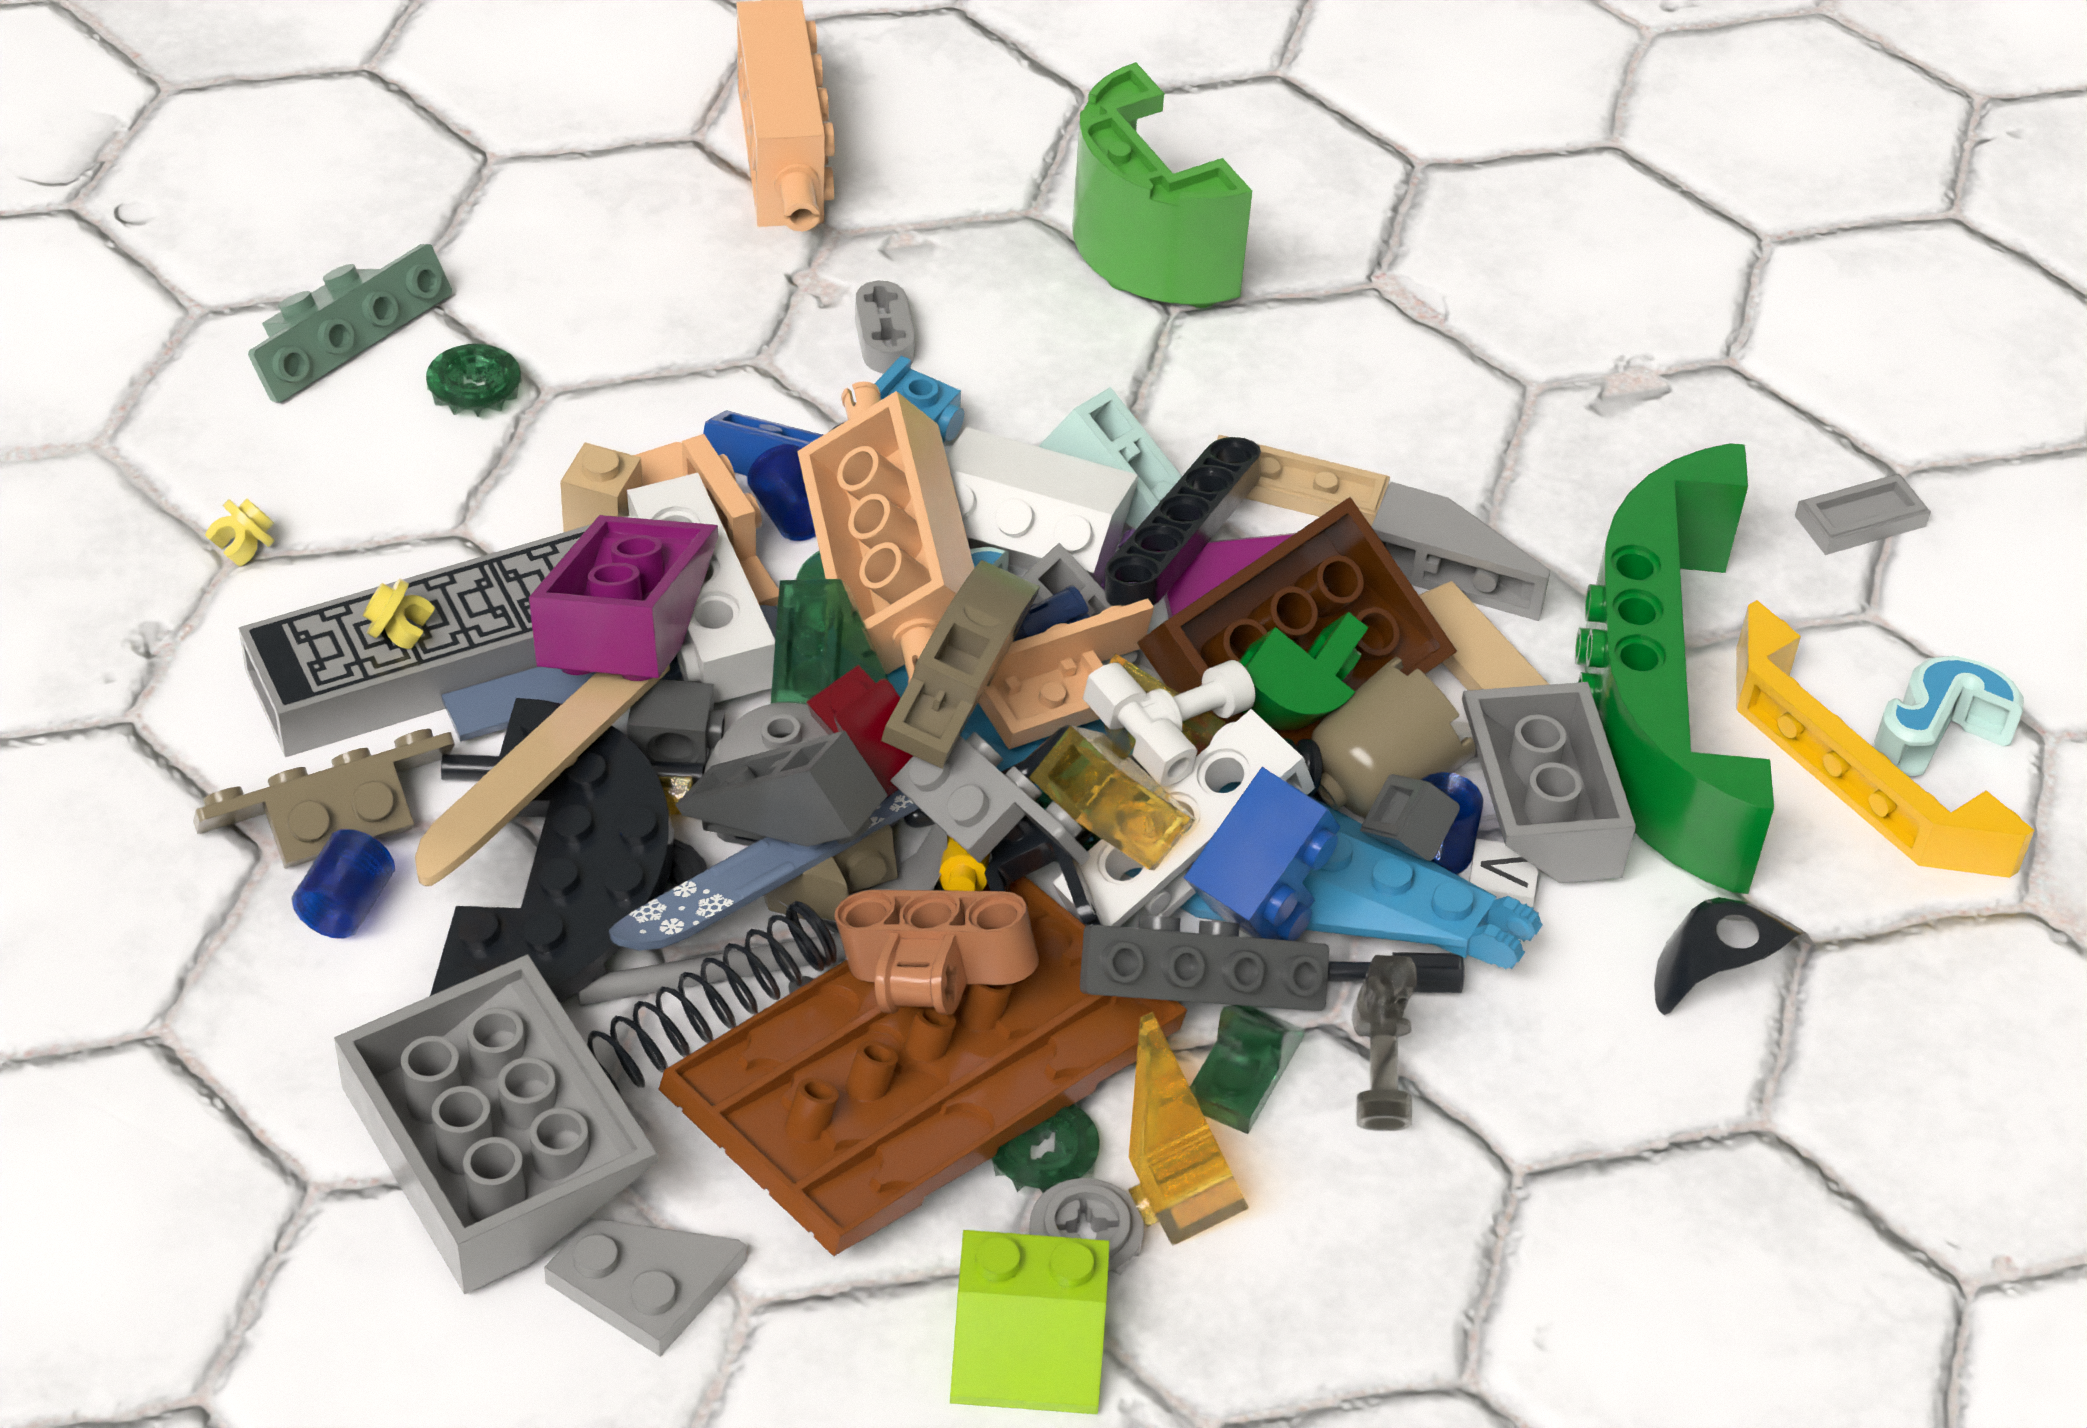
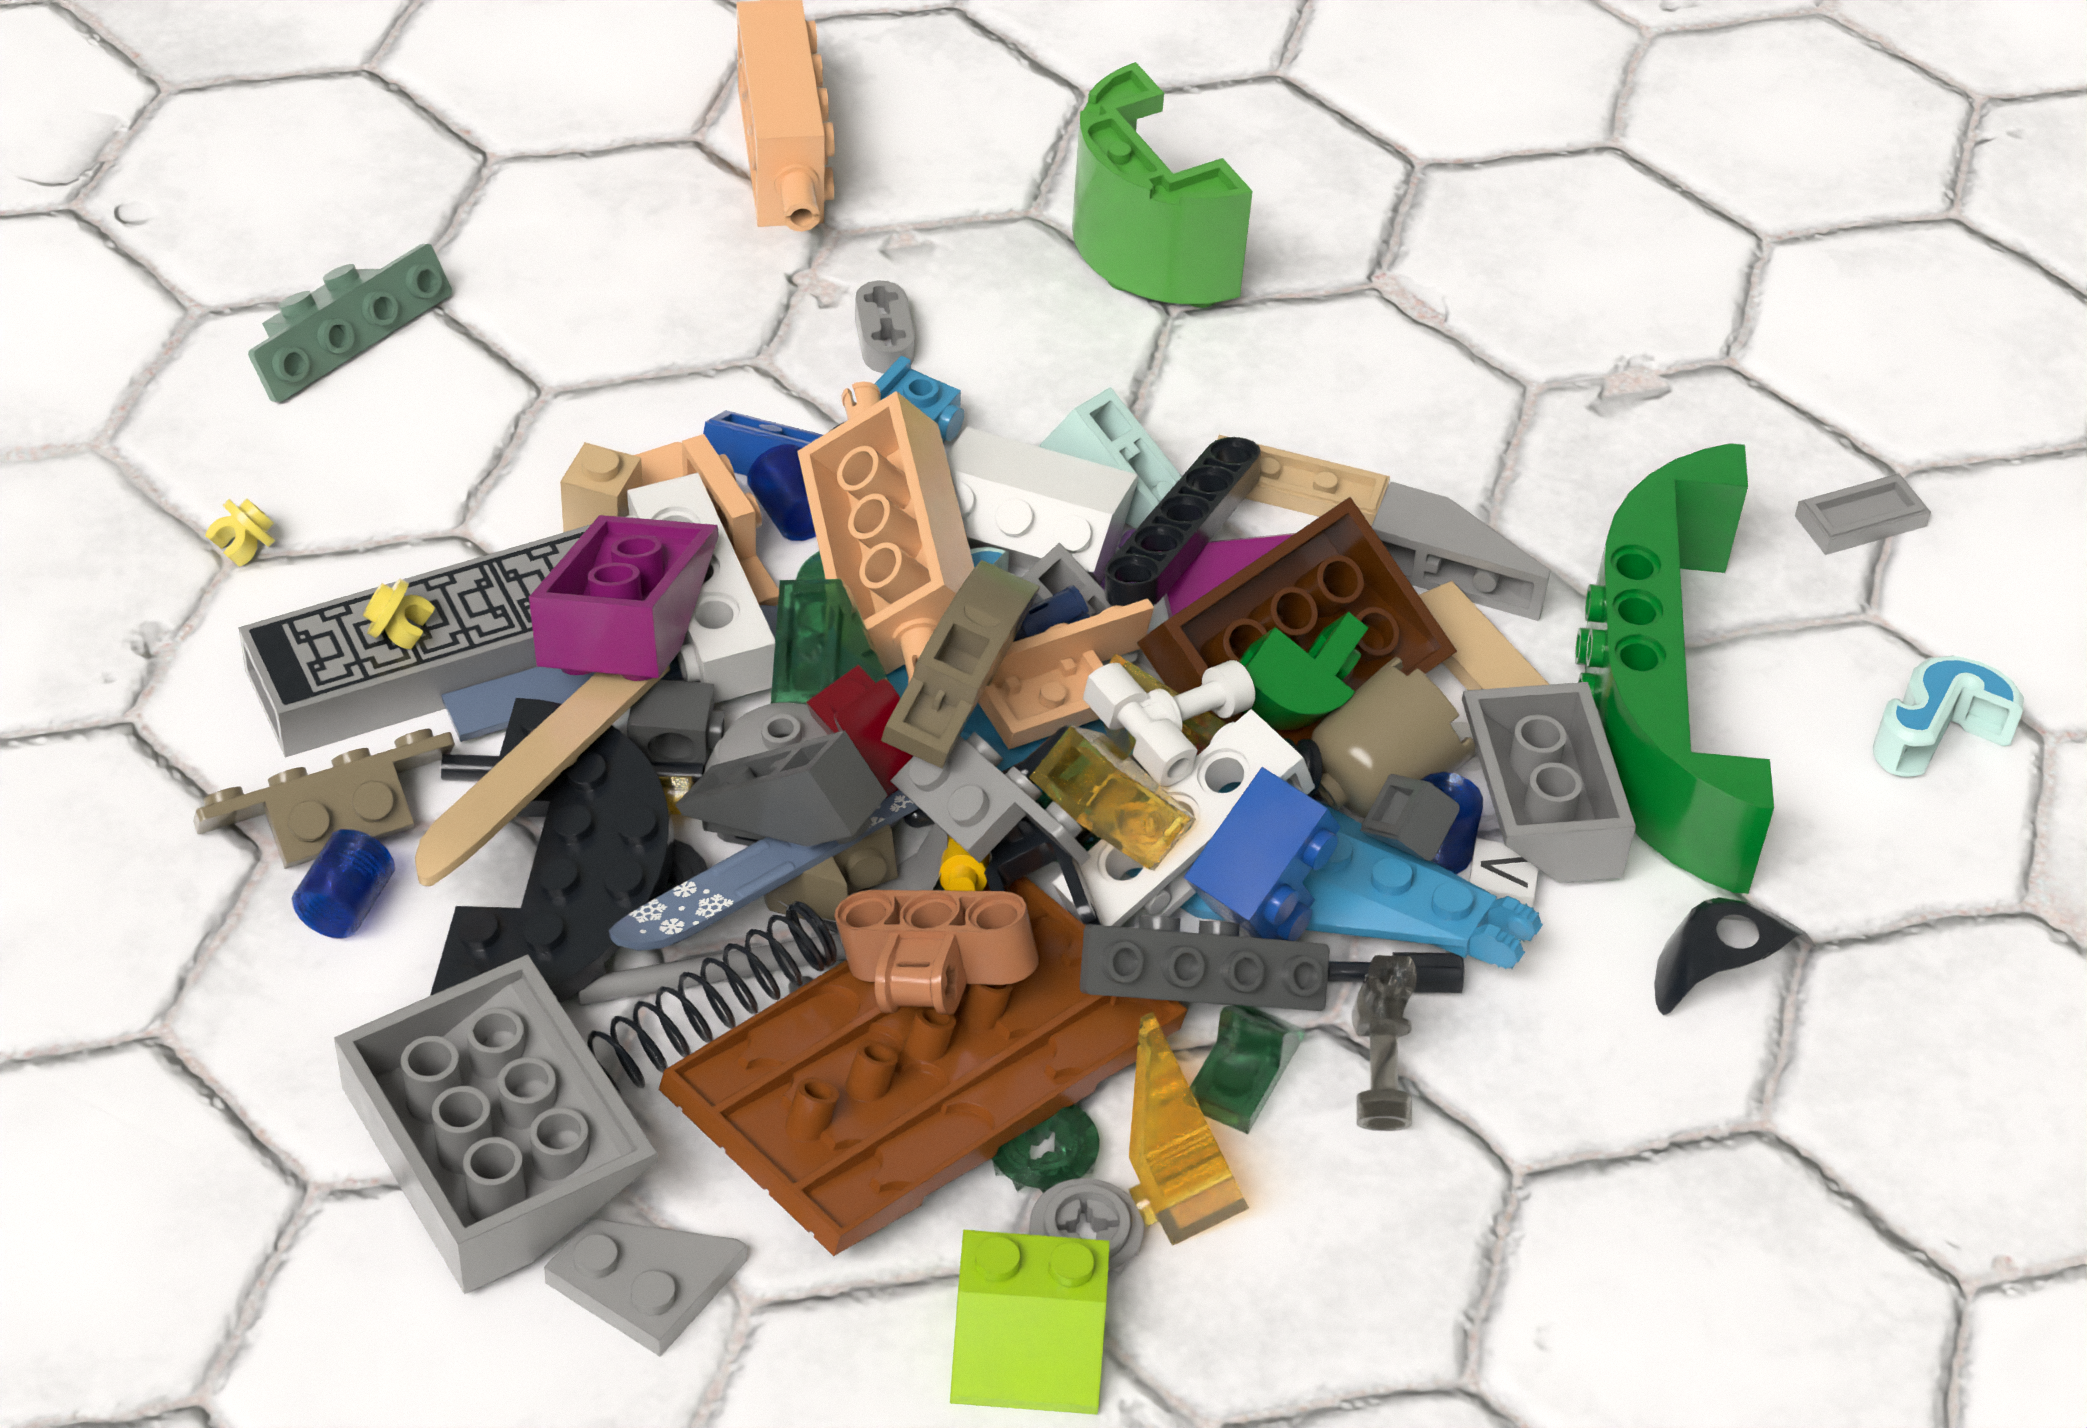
clear green gear [426,344,522,417] -> none
yellow slope [1736,600,2035,878] -> none

